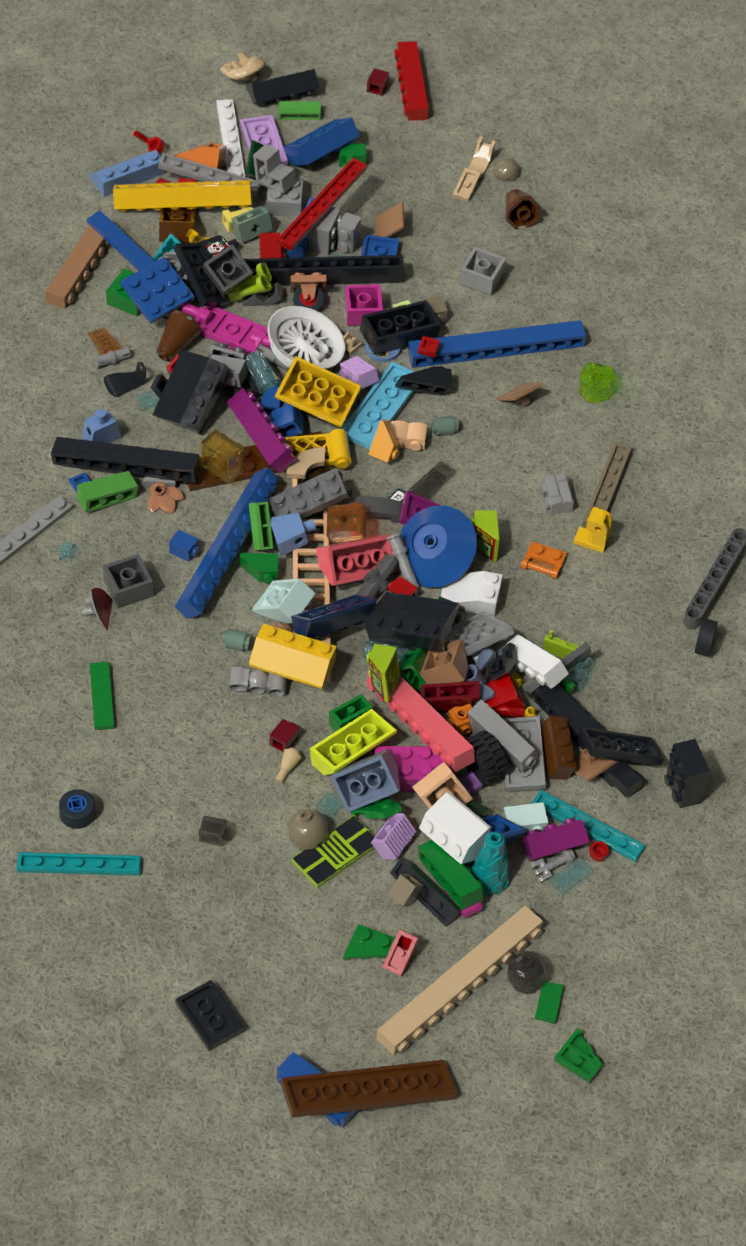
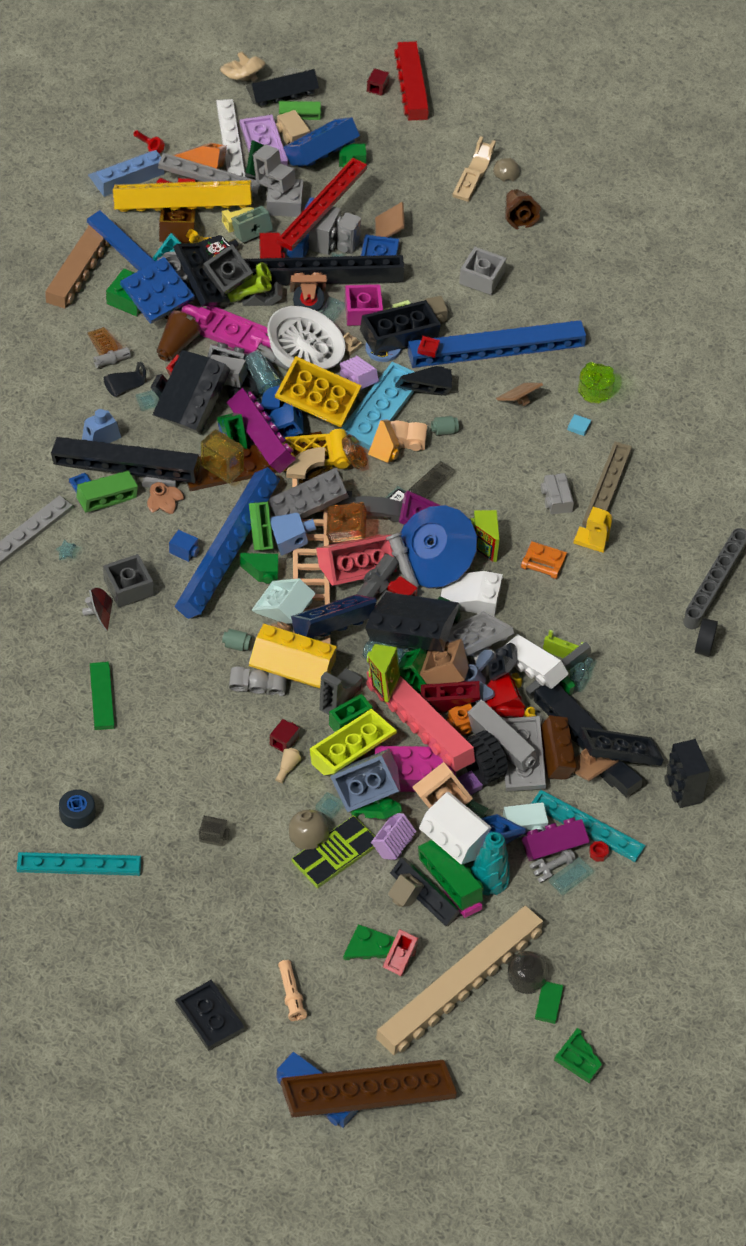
none -> green torso [217,413,247,452]
none -> tan brick [276,110,310,144]
none -> light nougat pin [278,960,307,1021]
none -> clear light blue tile [319,297,345,322]
none -> dark grey arch [319,668,362,715]
none -> clear orange tile [342,434,367,470]
none -> medium azure tile [567,414,591,436]

